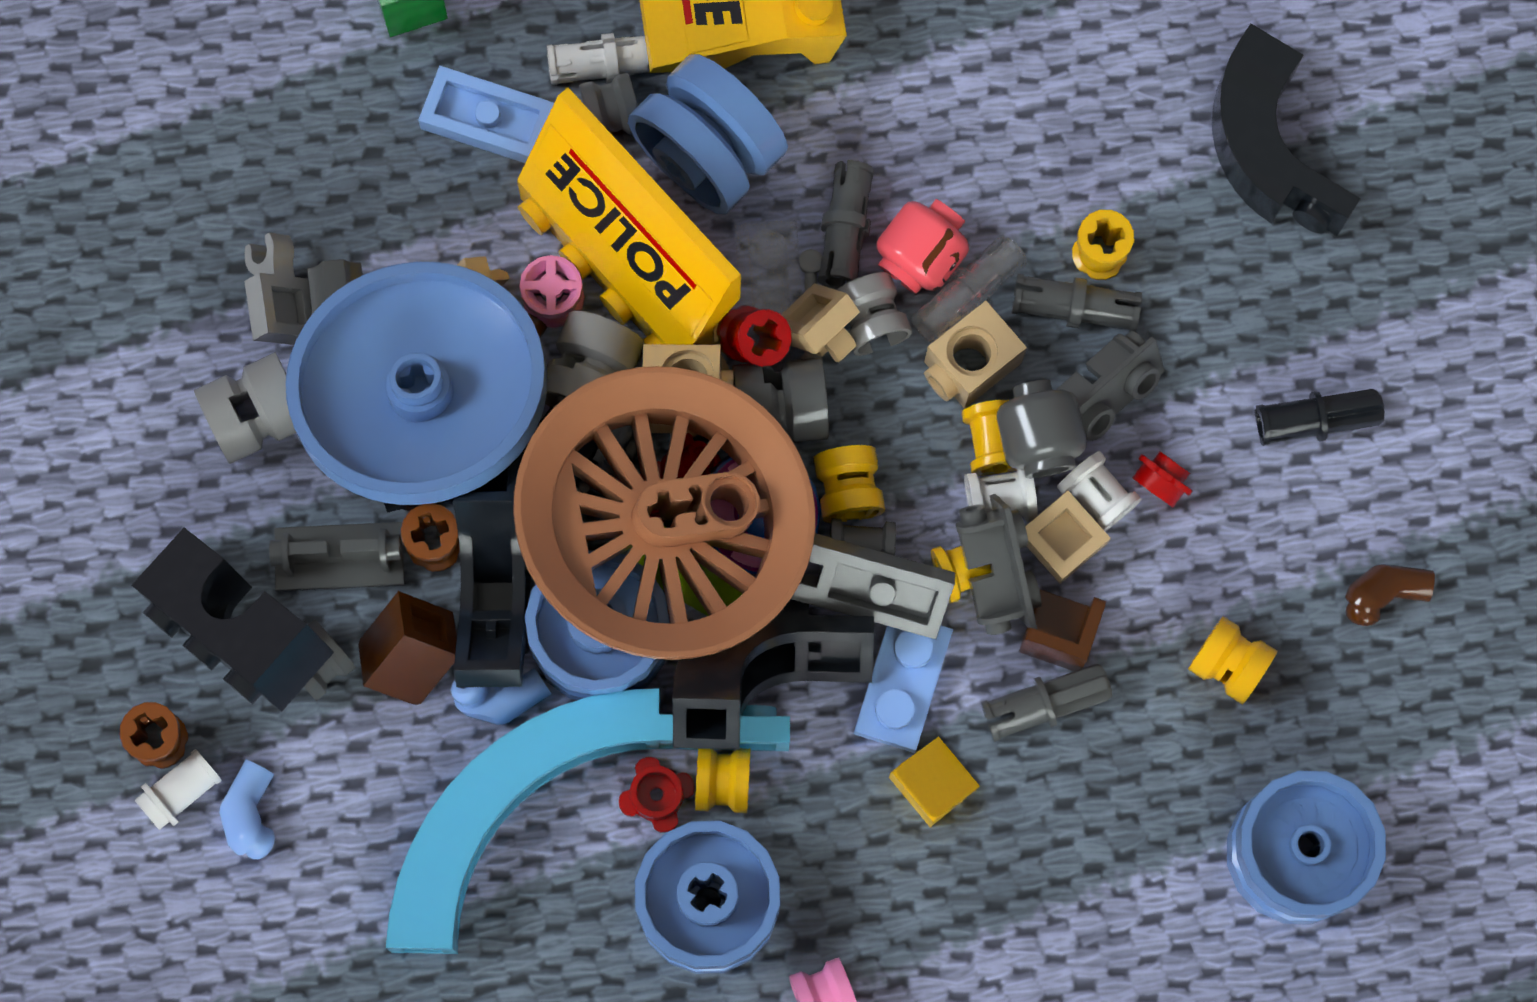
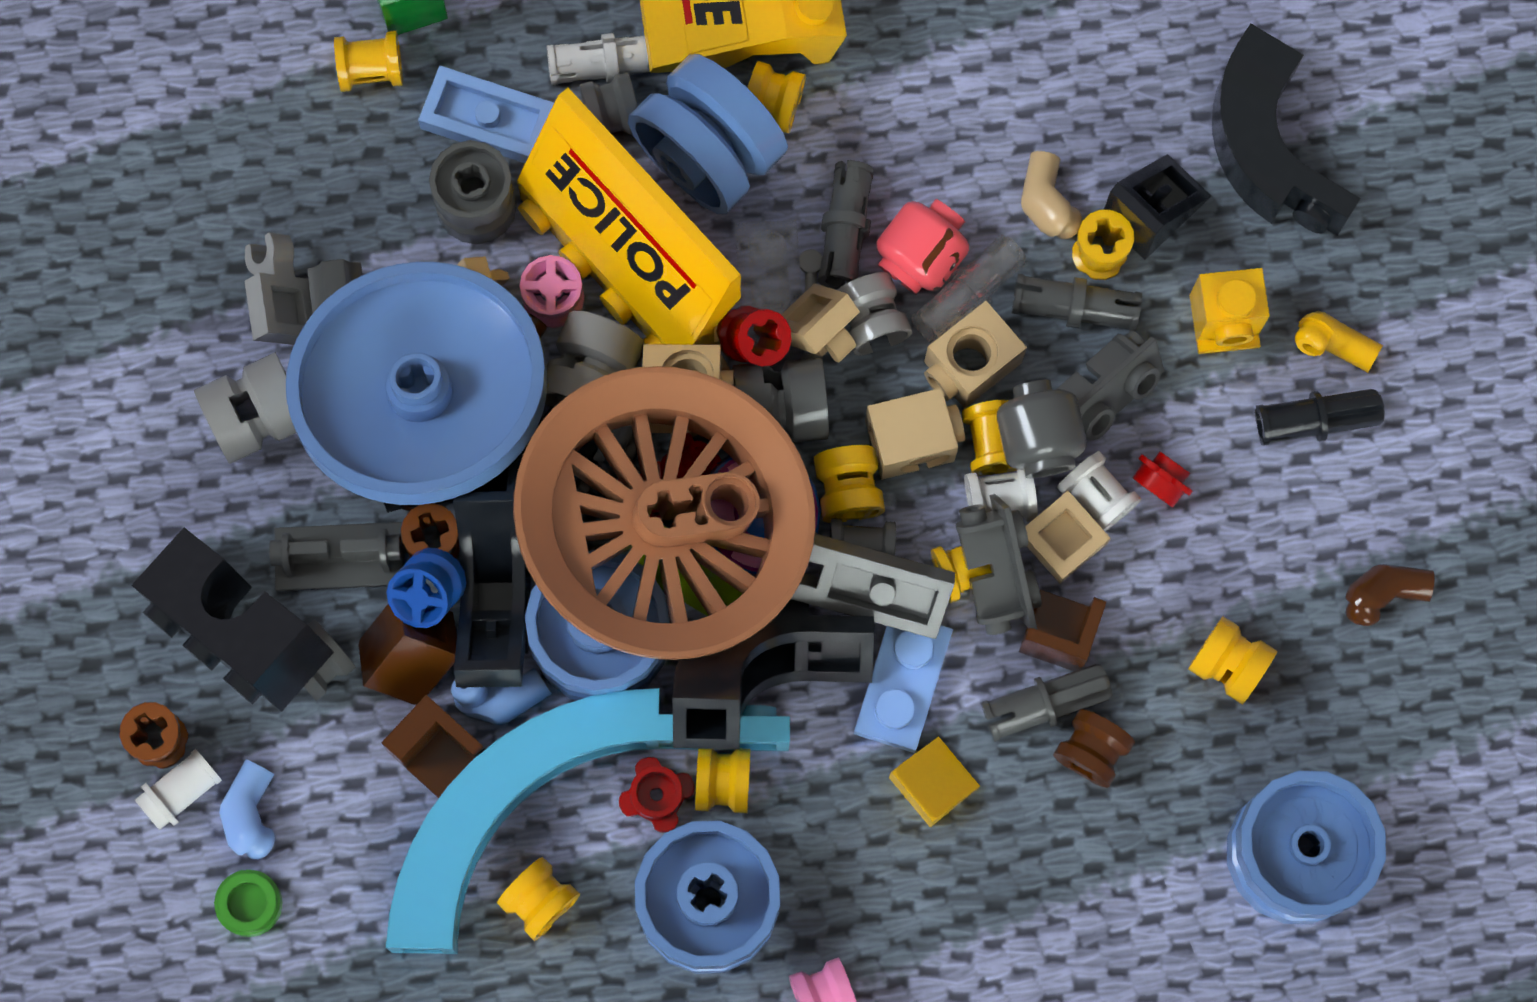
none -> bright green tile [214,870,283,937]
none -> yellow bush [334,31,403,92]
none -> reddish brown panel [381,695,485,798]
none -> blue wheel [386,548,466,628]
none -> dark grey wheel [429,140,517,244]
none -> yellow wheel [497,857,580,941]
none -> yellow wheel [748,61,806,133]
none -> tan brick [865,388,965,480]
none -> tan arm [1021,151,1082,239]
none -> reddish brown wheel [1053,709,1135,788]
none -> black slope [1104,154,1211,260]
none -> yellow brick [1189,268,1270,354]
none -> yellow arm [1295,311,1383,373]

